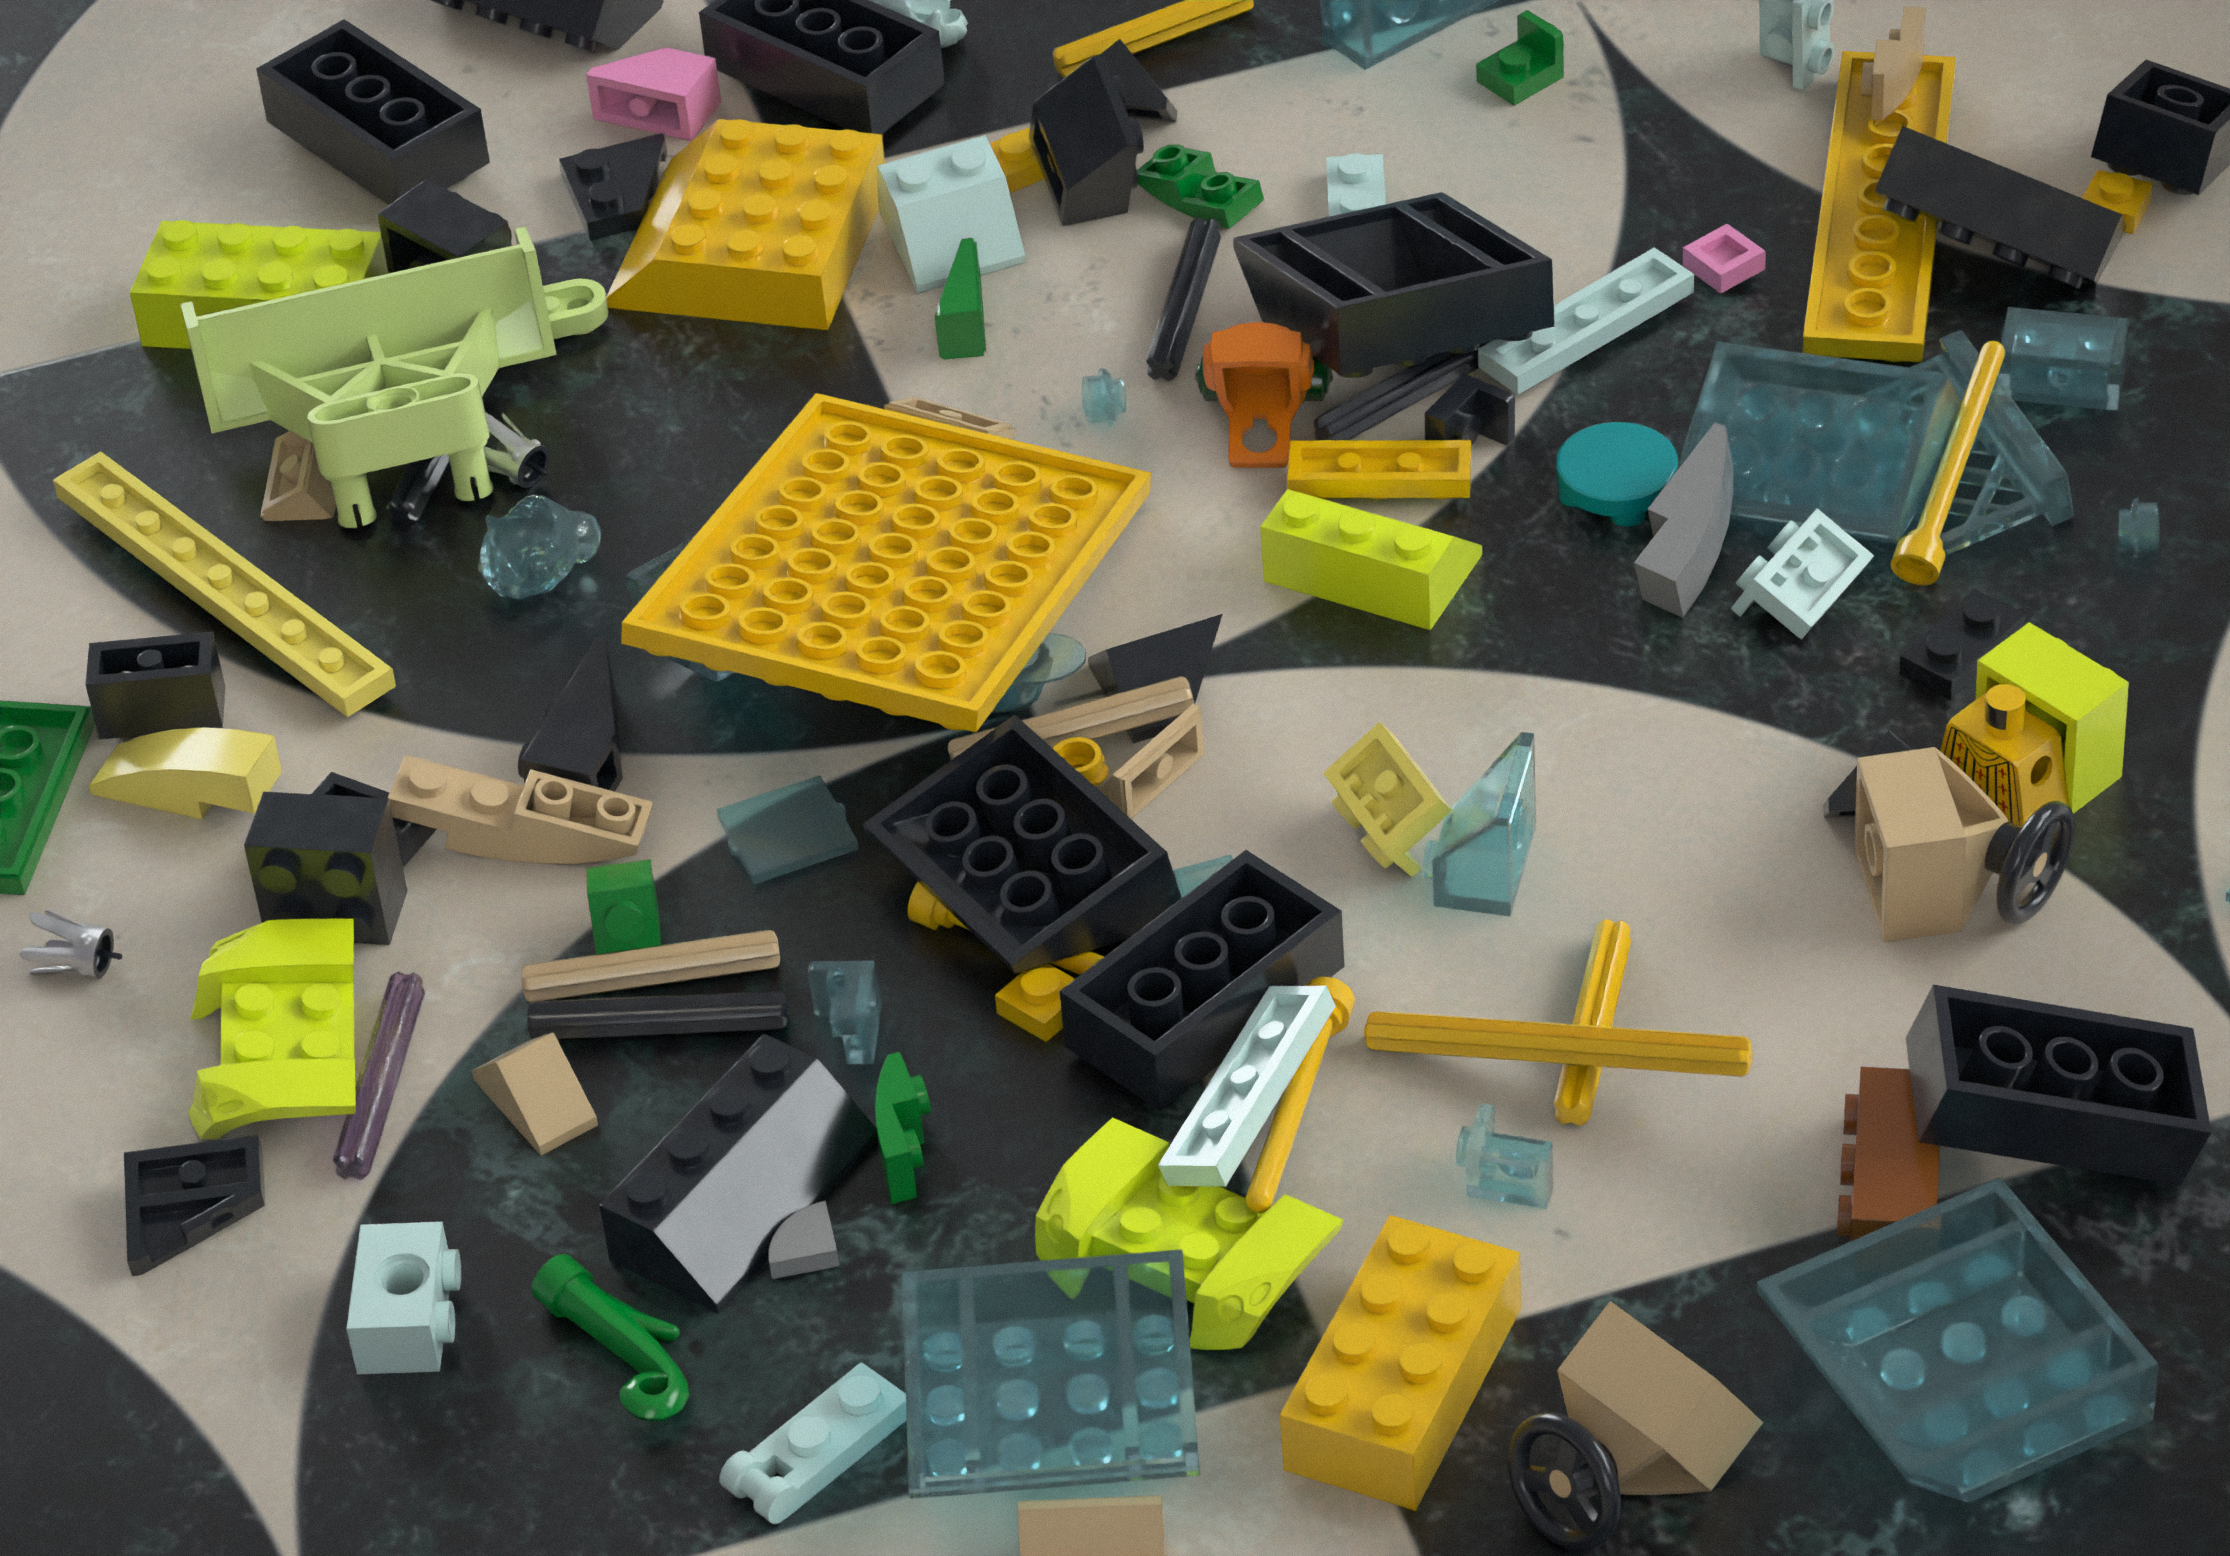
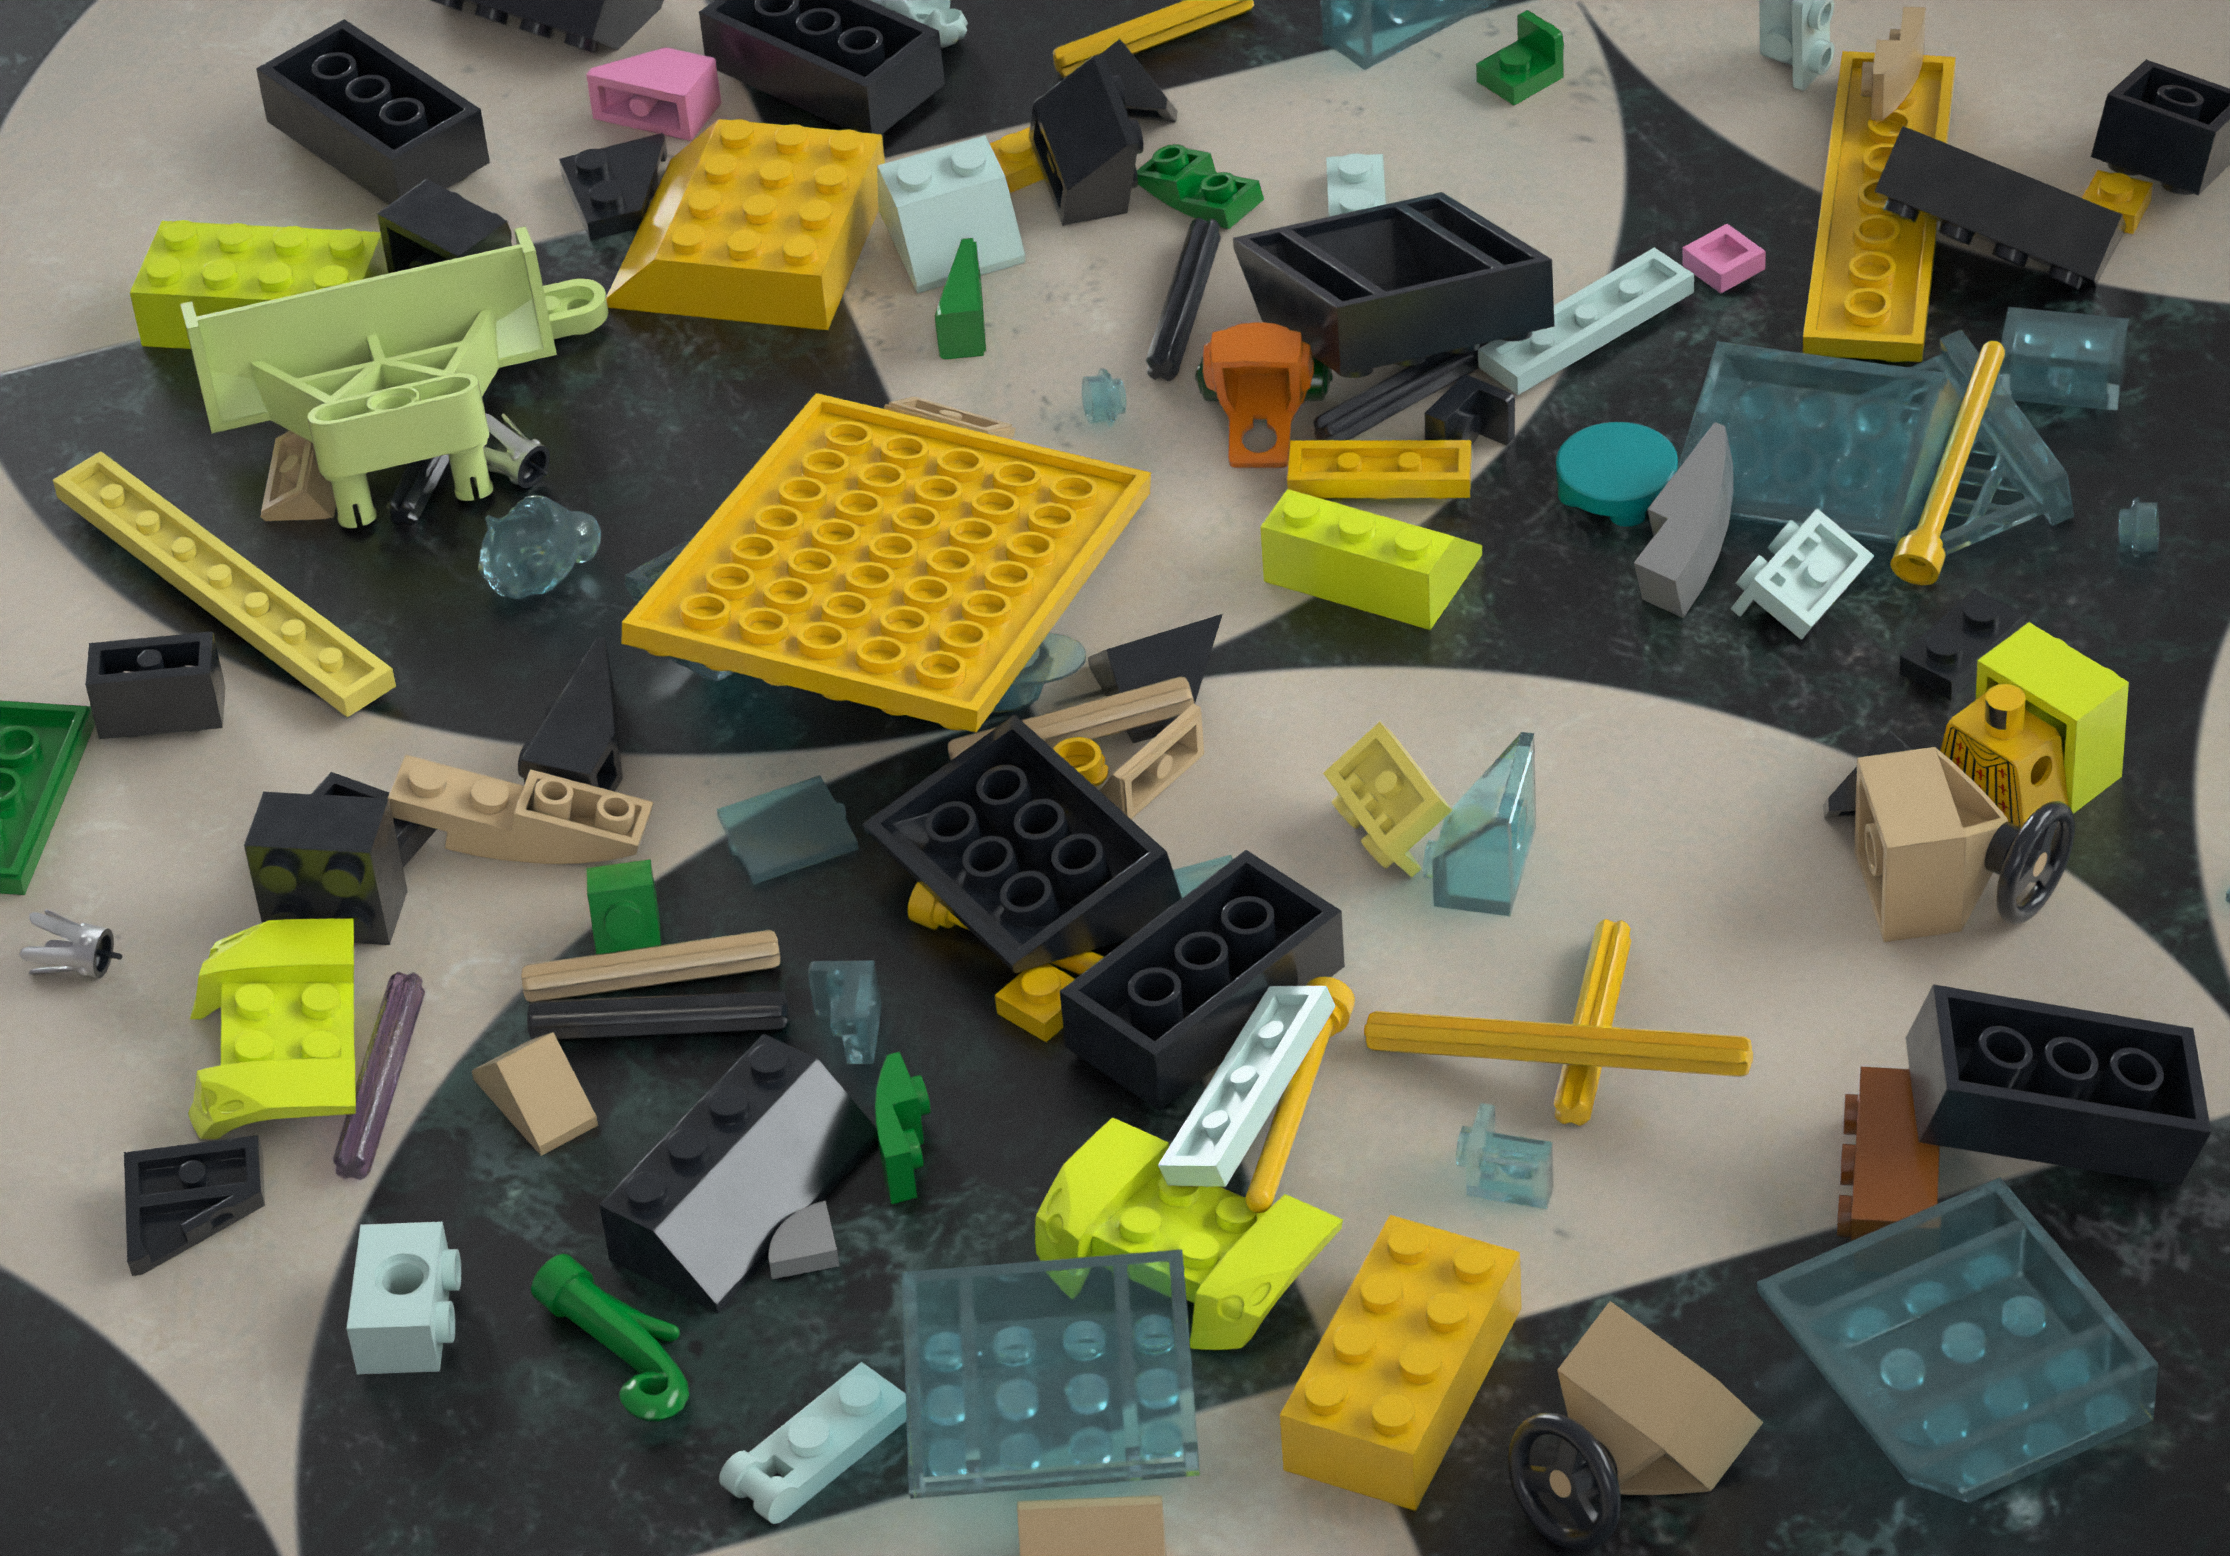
light yellow slope [89,727,282,819] -> none

